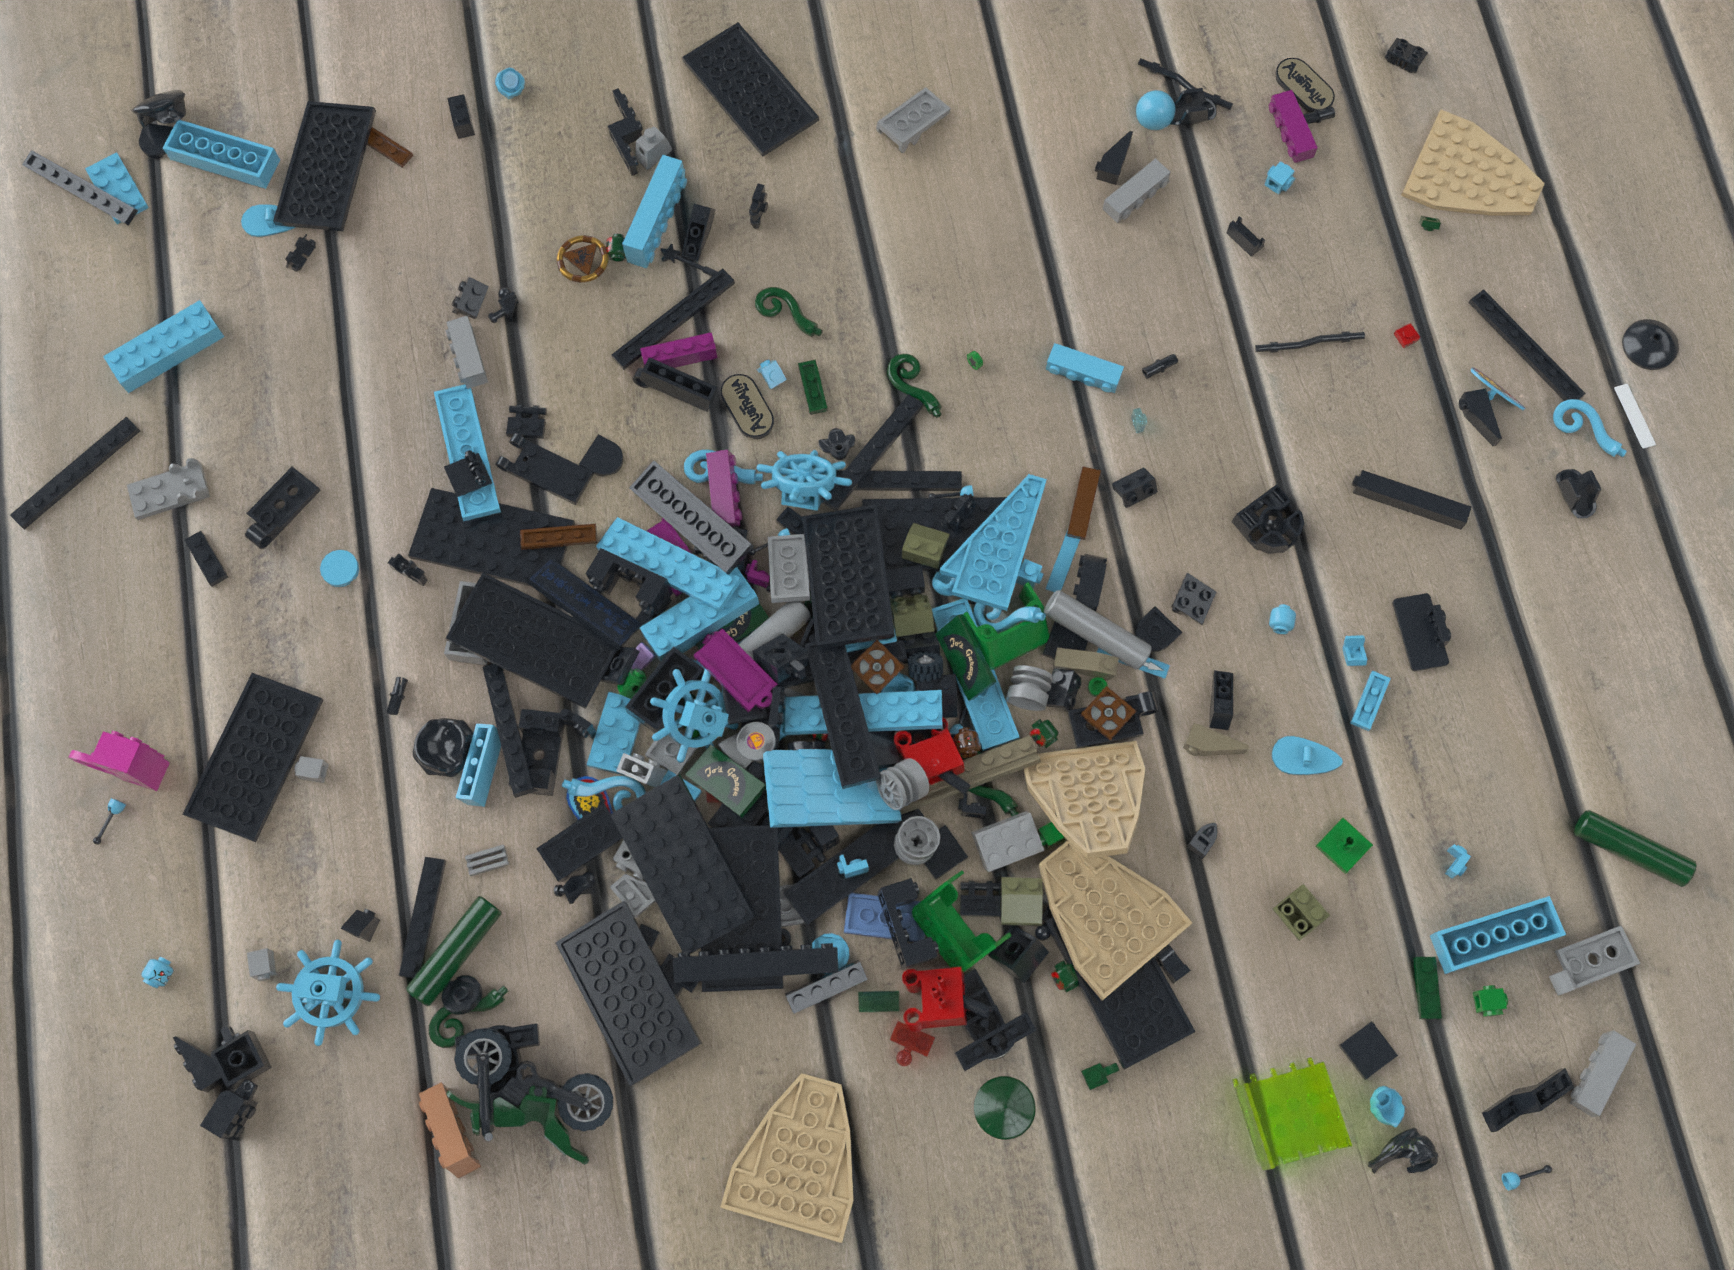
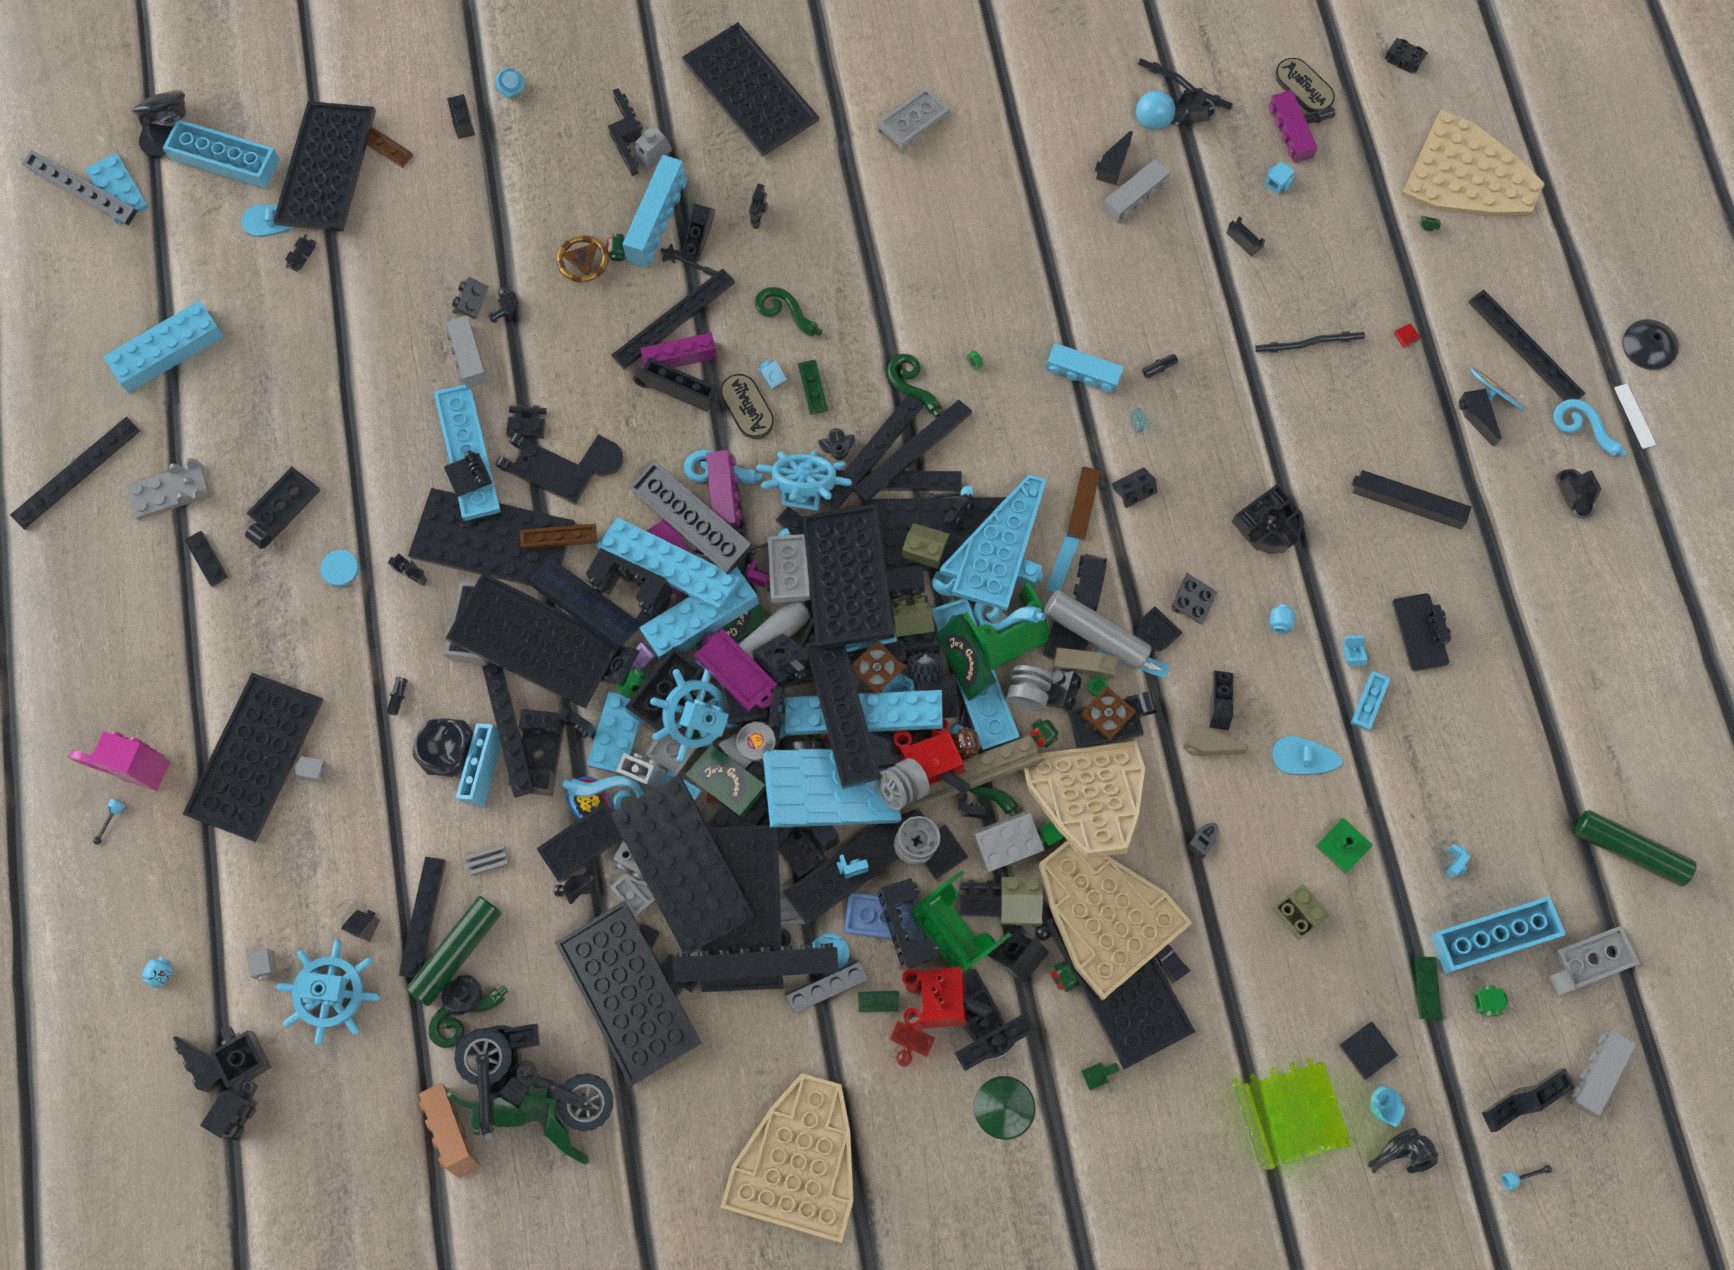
none -> black tile [853,400,972,503]

